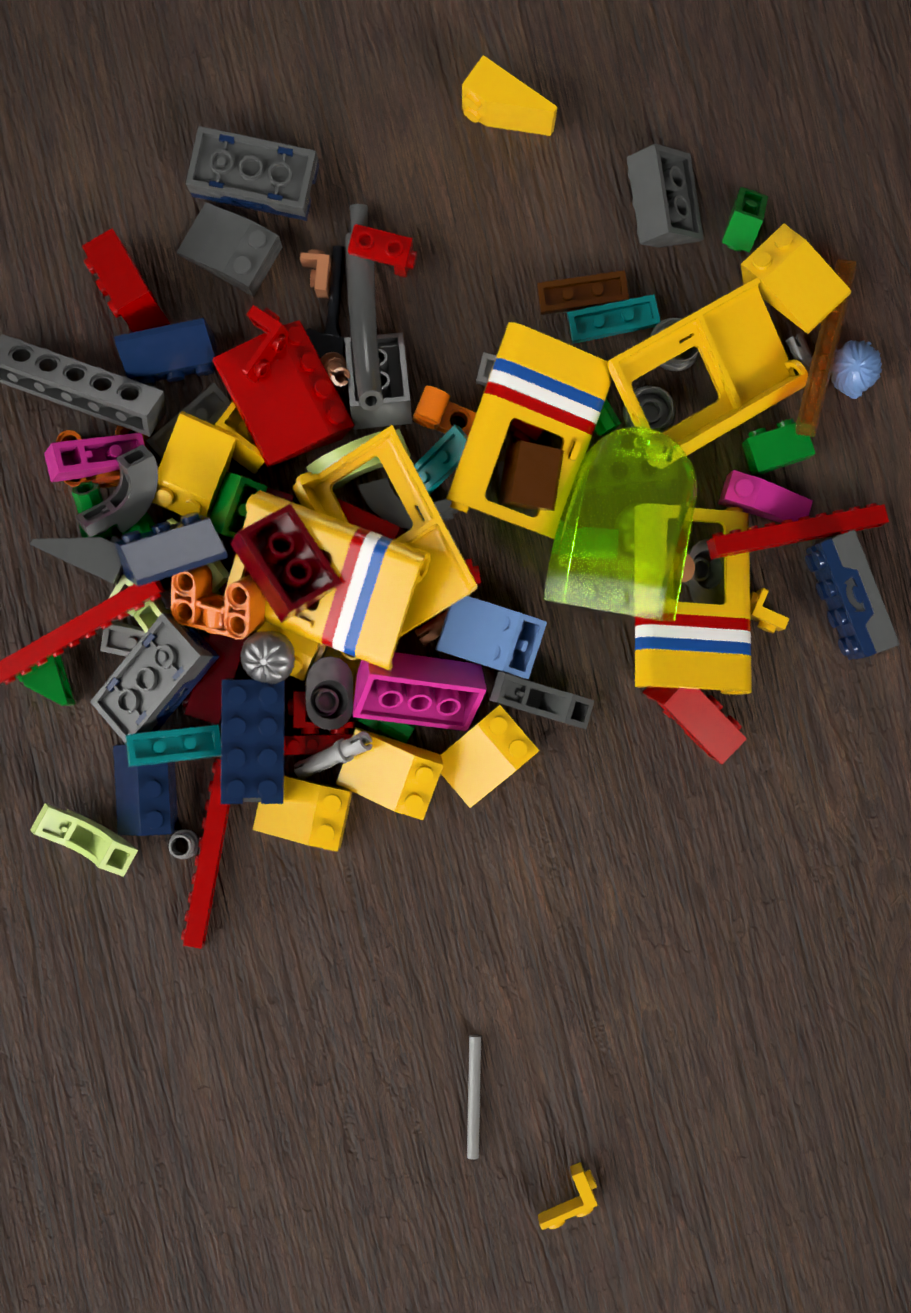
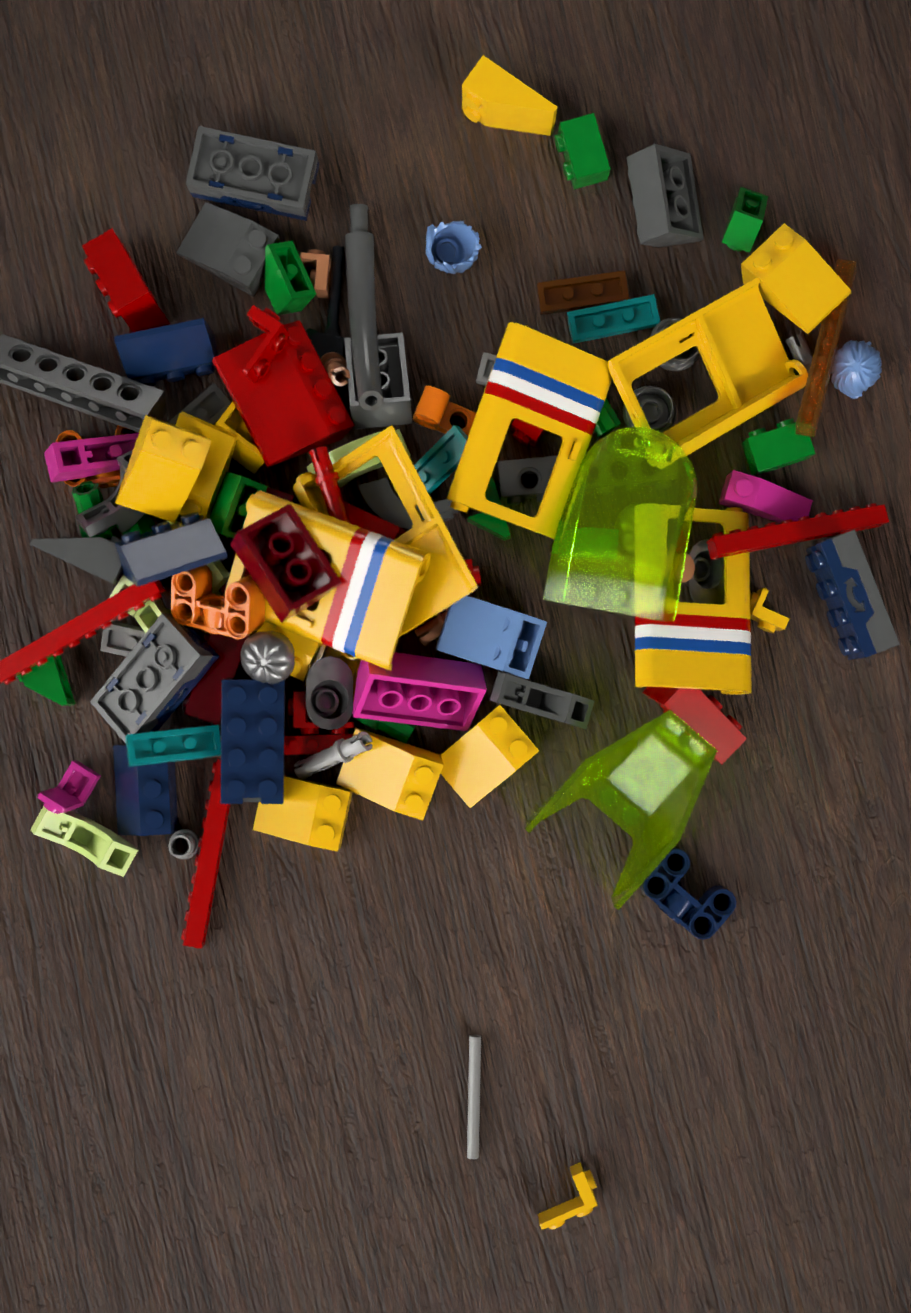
red bracket [348,224,417,278] -> none
reddish brown slope [498,441,564,511] -> none
none -> dark pink bracket [37,760,101,814]
none -> yellow slope [115,415,212,523]
none -> green slope [265,241,317,316]
none -> red pin [308,446,350,523]
none -> medium blue hair [426,220,482,275]
none -> green slope [467,478,511,540]
none -> clear neon green windscreen [525,710,717,910]
none -> green brick [555,113,610,189]
none -> dark blue beam [639,846,737,940]

